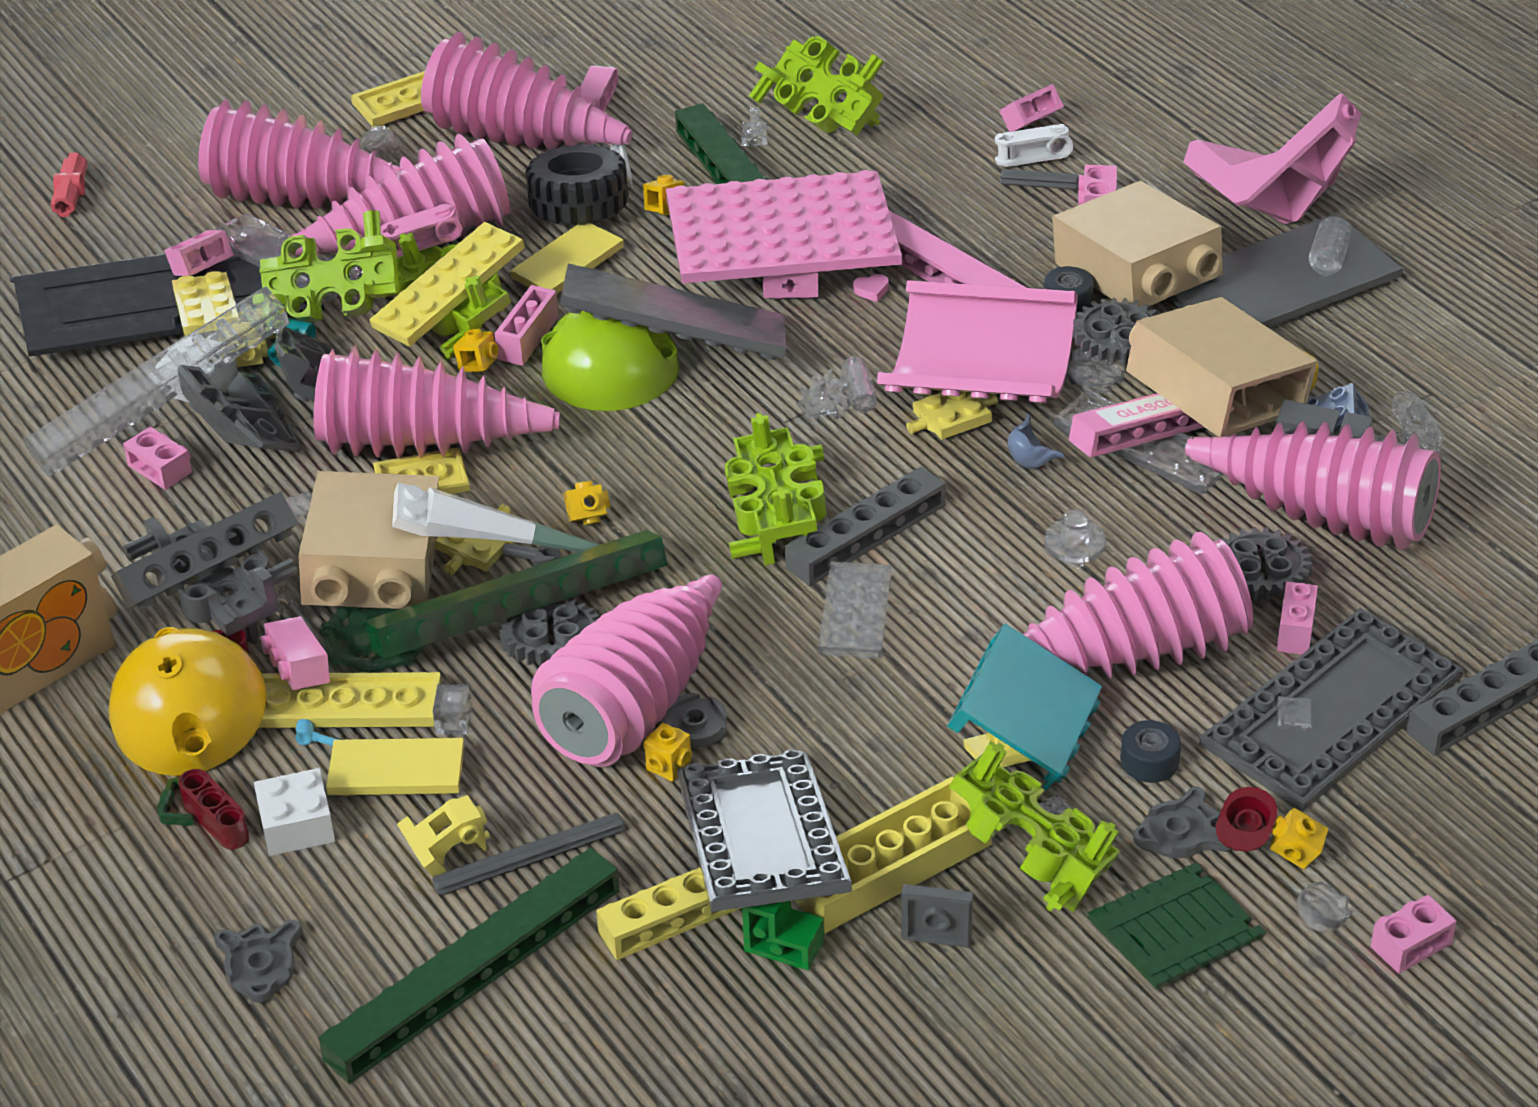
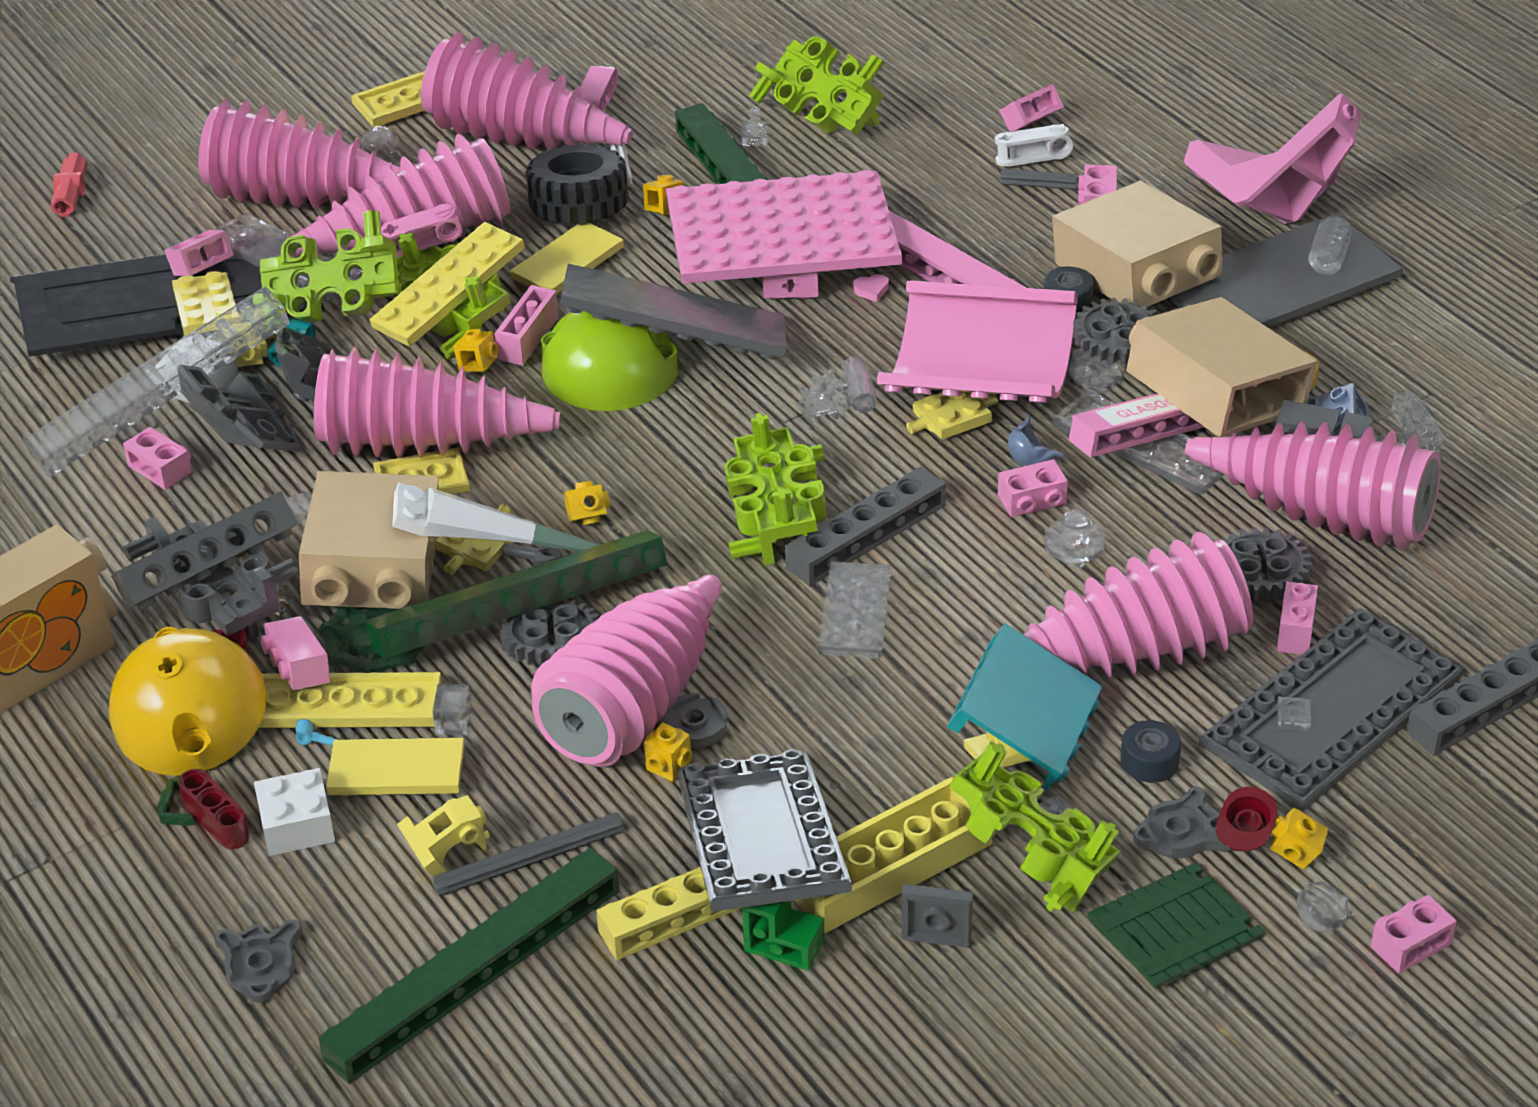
none -> bright pink brick [998,459,1068,517]

